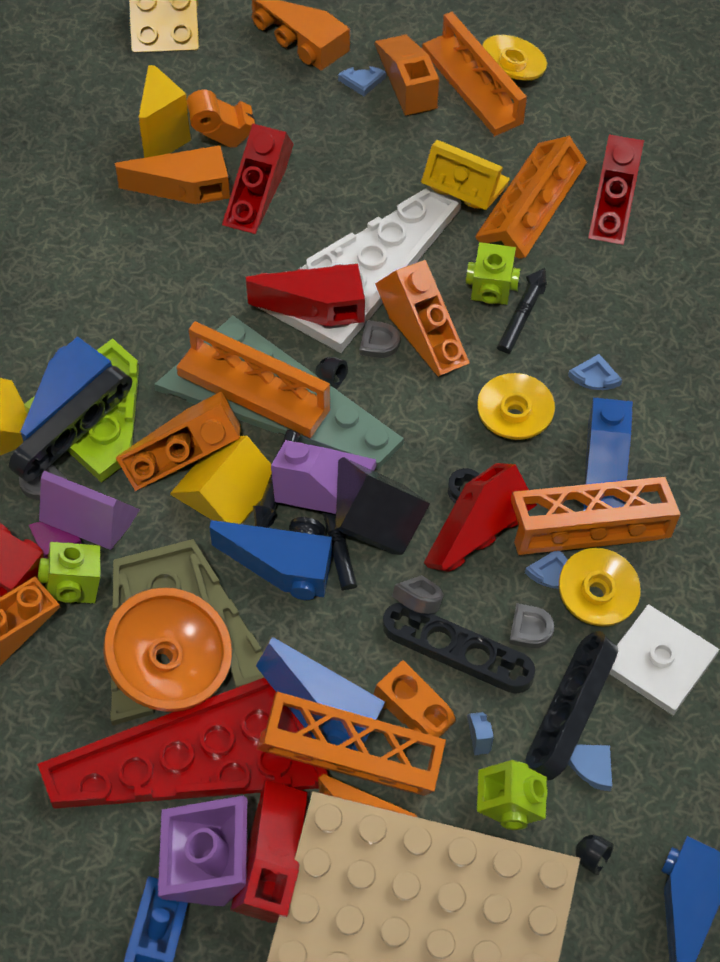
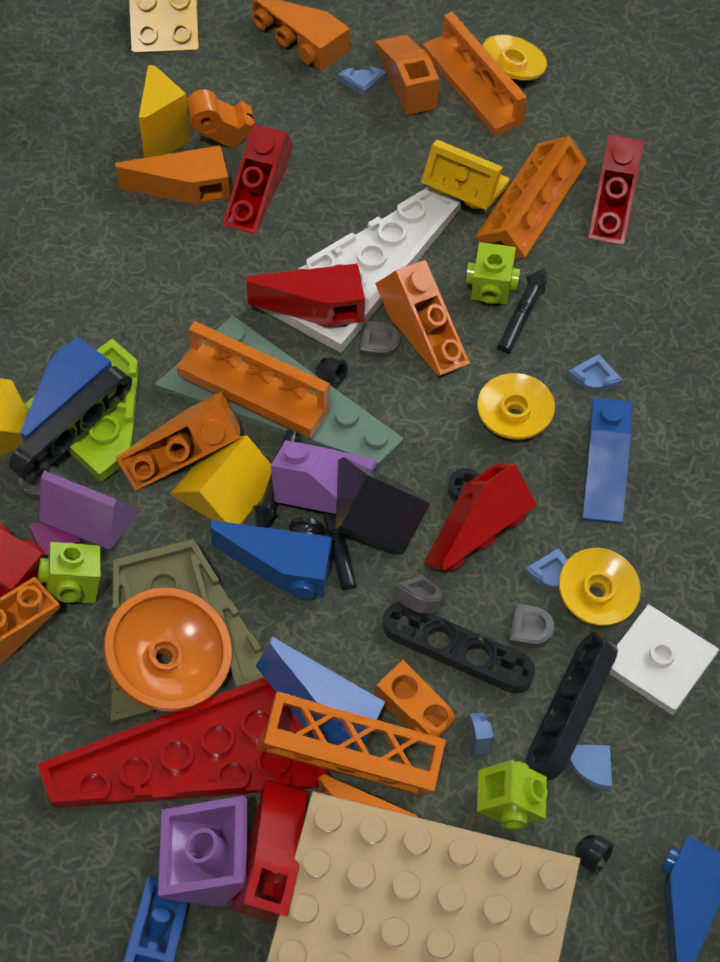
orange fence [511,477,681,555] -> none

